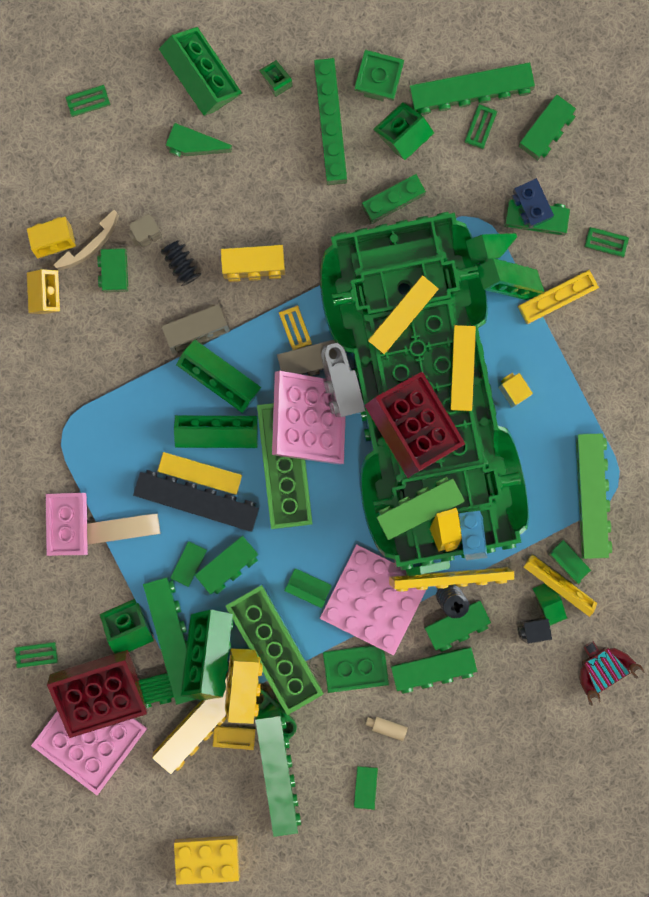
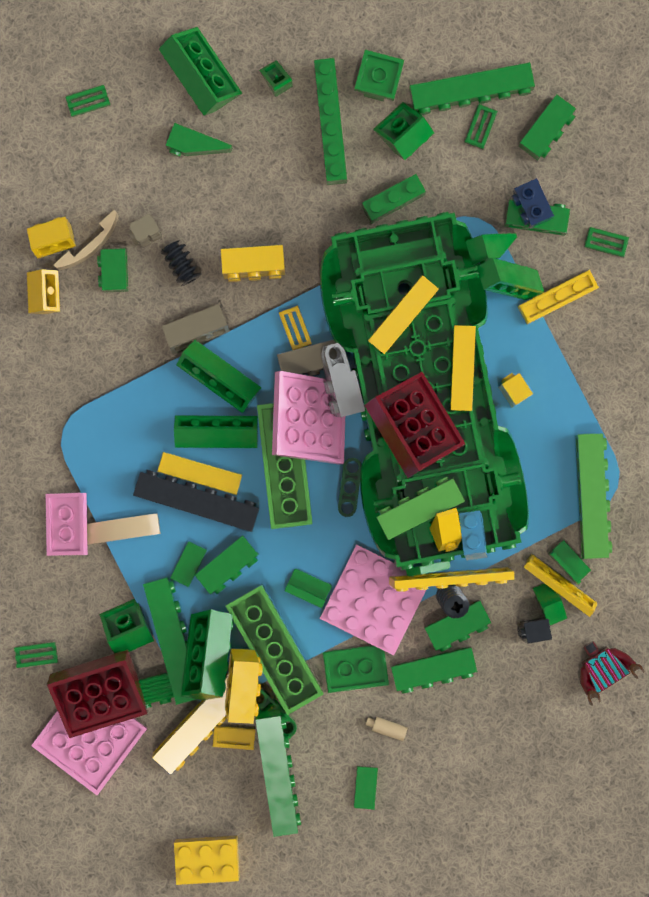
none -> dark green beam [338,458,362,517]

